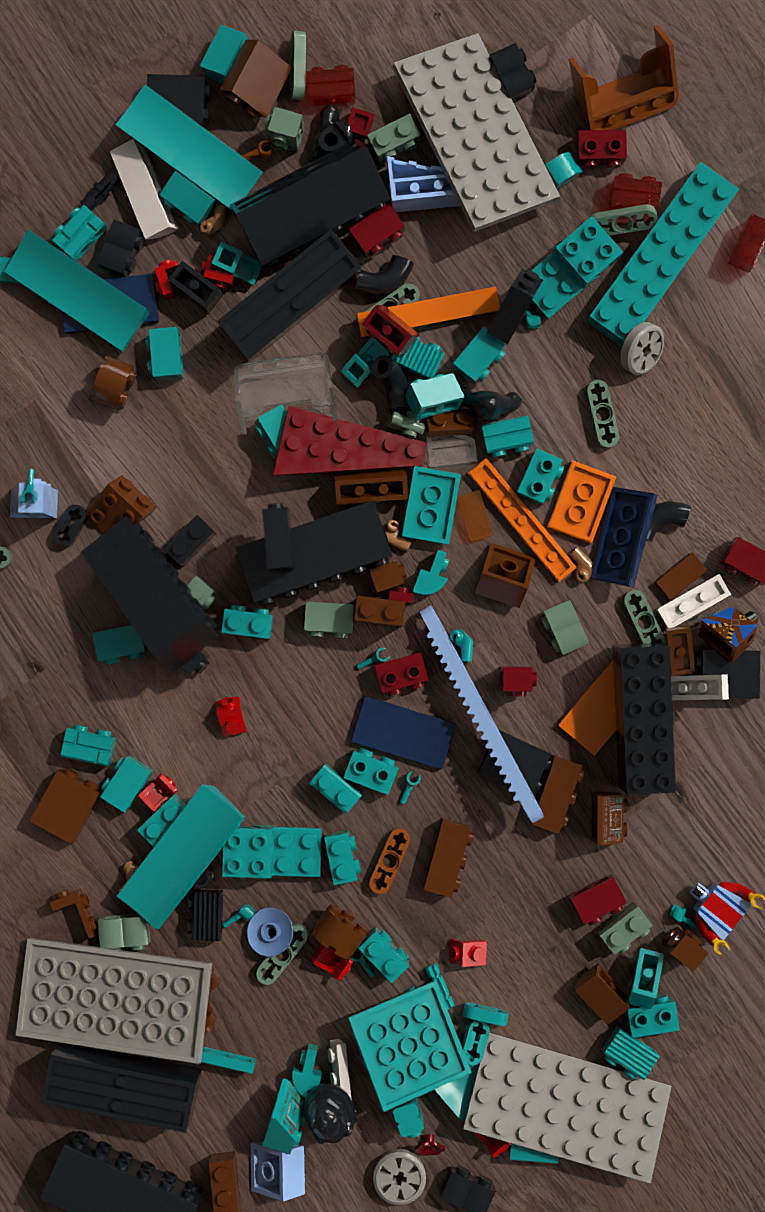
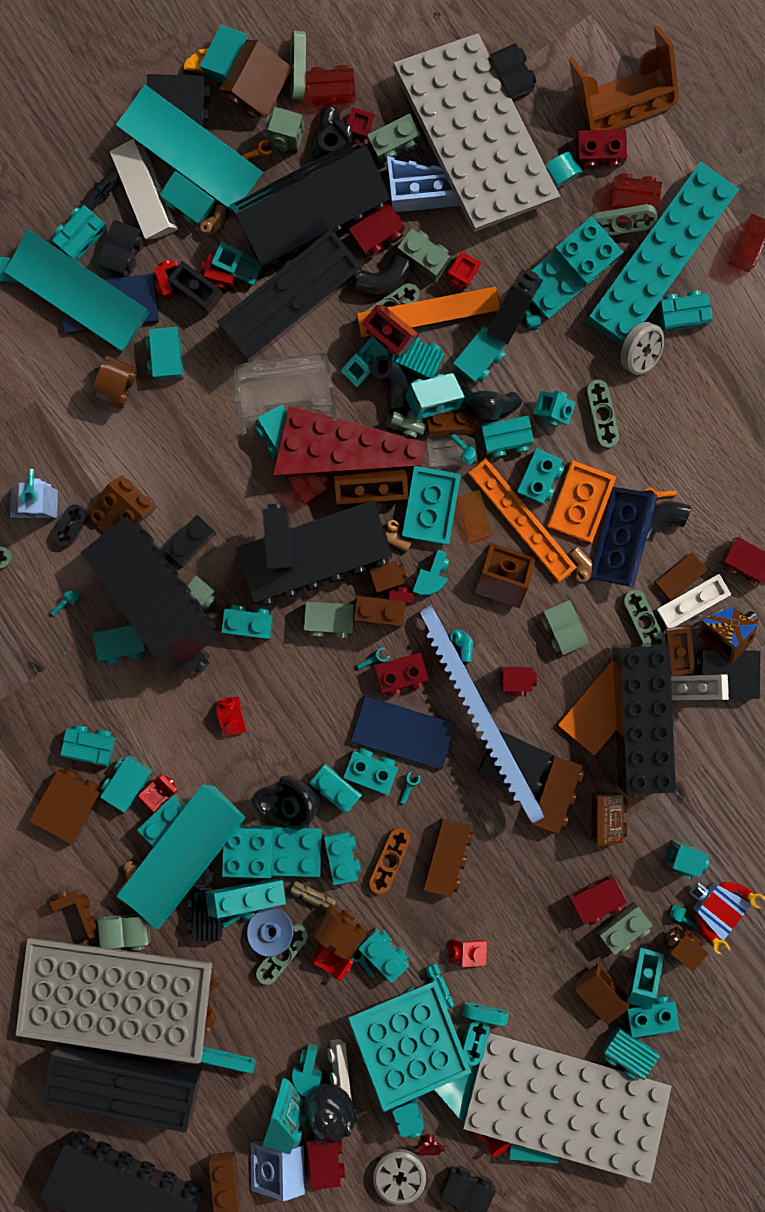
none -> teal hand [50,590,81,616]
none -> light orange tile [183,49,208,74]
none -> teal brick [205,878,286,918]
none -> black head [252,775,321,830]
none -> clear red brick [284,473,329,506]
none -> dark tan axle [290,881,336,910]
none -> dark red brick [307,1134,346,1190]
none -> sand green brick [397,228,450,282]
none -> red bracket [447,251,482,289]
none -> teal hand [451,434,477,465]
none -> teal brick [533,391,575,427]
none -> orange hand [644,488,677,498]
none -> teal brick [658,290,713,332]
none -> teal brick [665,840,709,879]

